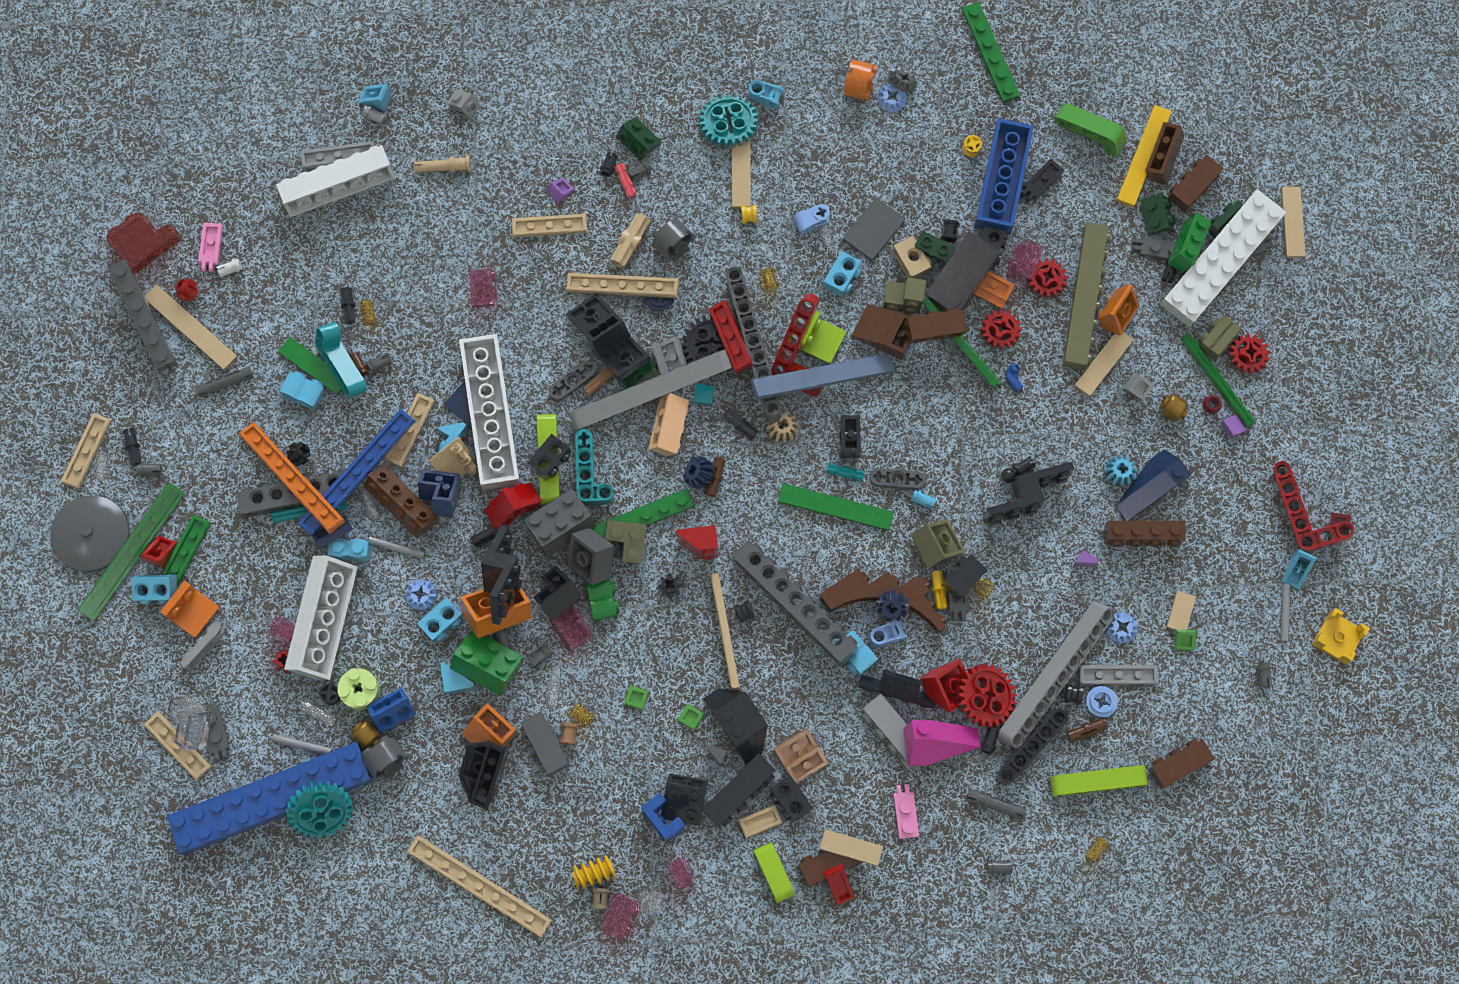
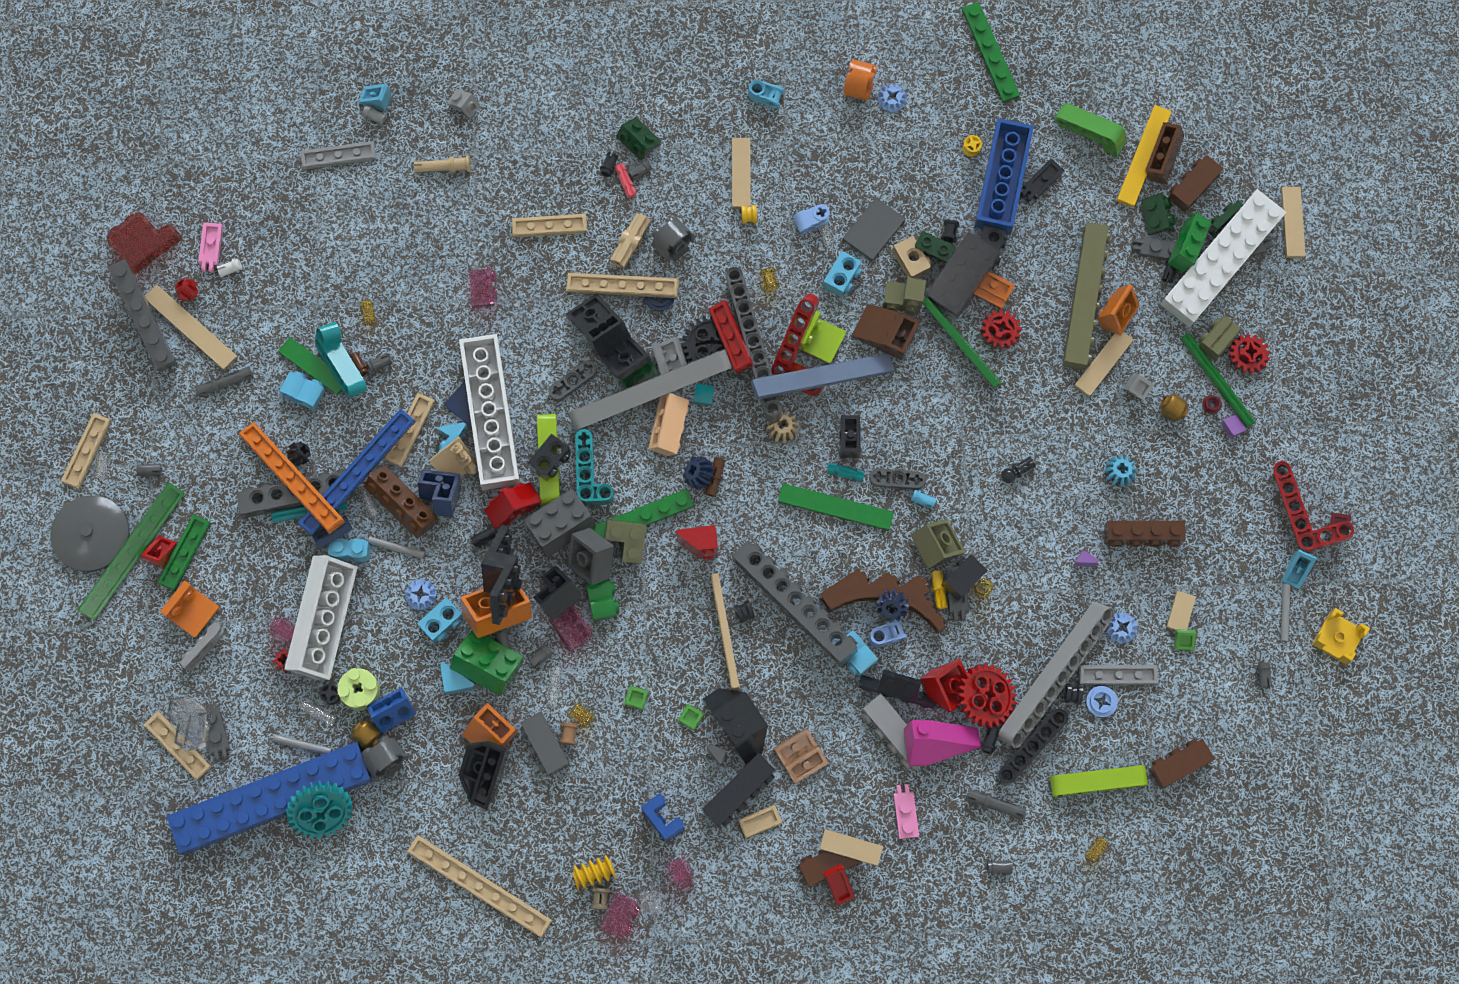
black axle [123,428,142,466] -> none
medium azure brick [131,575,177,604] -> none
white brick [276,145,395,217] -> none
black axle [340,287,356,325] -> none
medium lavender slope [546,177,575,204] -> none
medium nougat axle [583,357,628,396] -> none
black gear [658,573,682,599] -> none
black bracket [661,773,708,826] -> none
teal gear [699,94,758,148] -> none
black axle [723,408,758,440] -> none
lime beam [753,842,795,903] -> none
black brick [769,775,813,823] -> none
dark grey gear [889,70,917,92] -> none
reddish brown brick [904,308,967,344] -> none
black bracket [982,462,1075,525] -> none
clear pink bracket [1006,239,1044,280] -> none
blue arm [1006,363,1024,392] -> none
red gear [1026,258,1068,299] -> none
reddish brown pin [1066,718,1108,743] -> none
dark blue wedge [1115,449,1192,521] -> none

